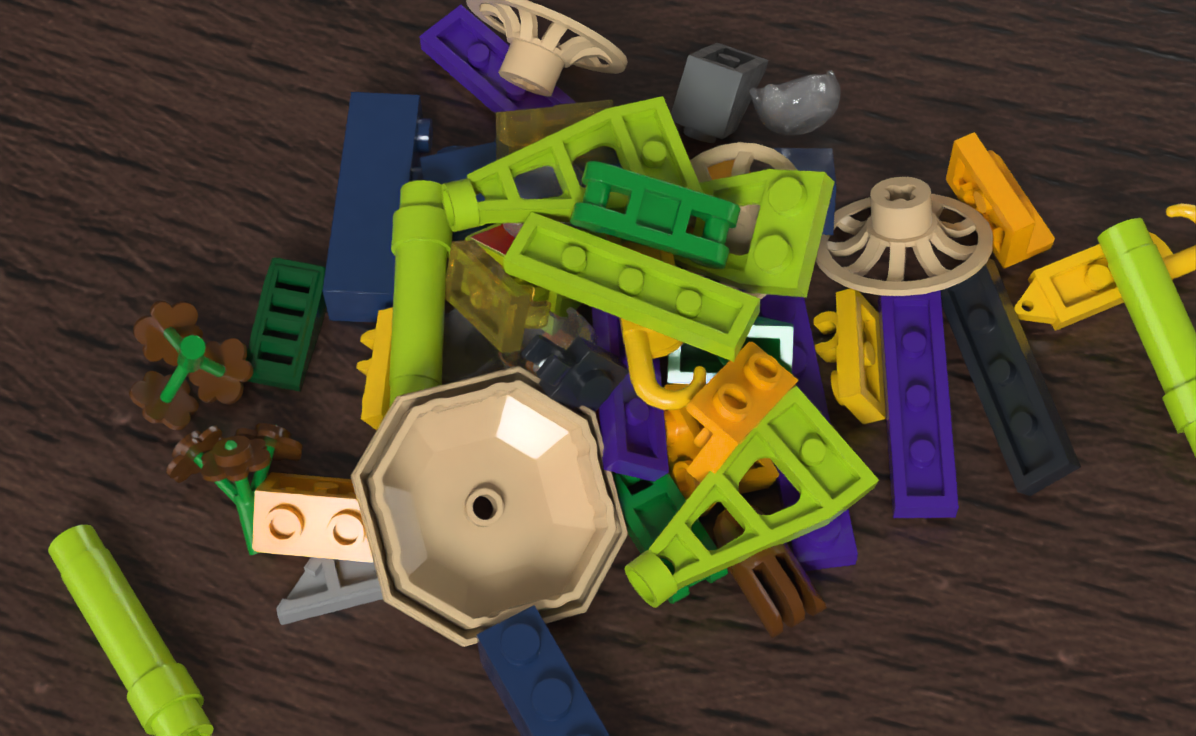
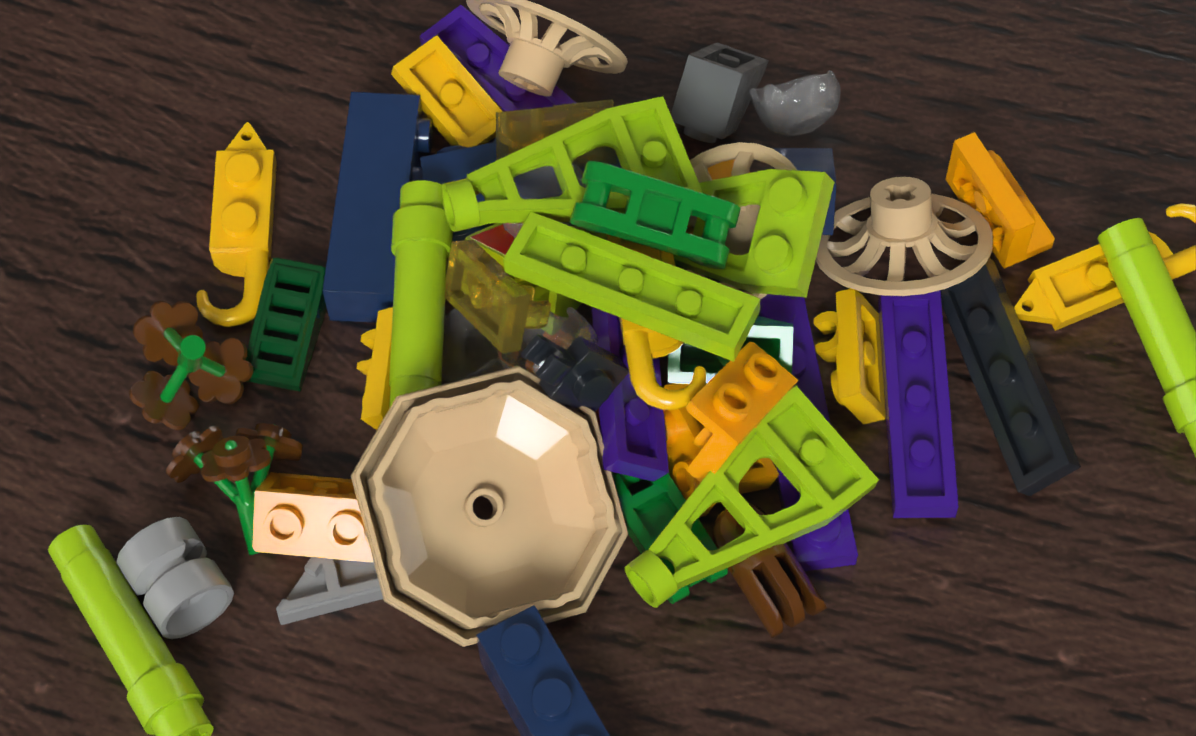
none -> light grey wheel [116,517,234,639]
none -> yellow plate [196,122,277,327]
none -> yellow plate [391,35,510,148]

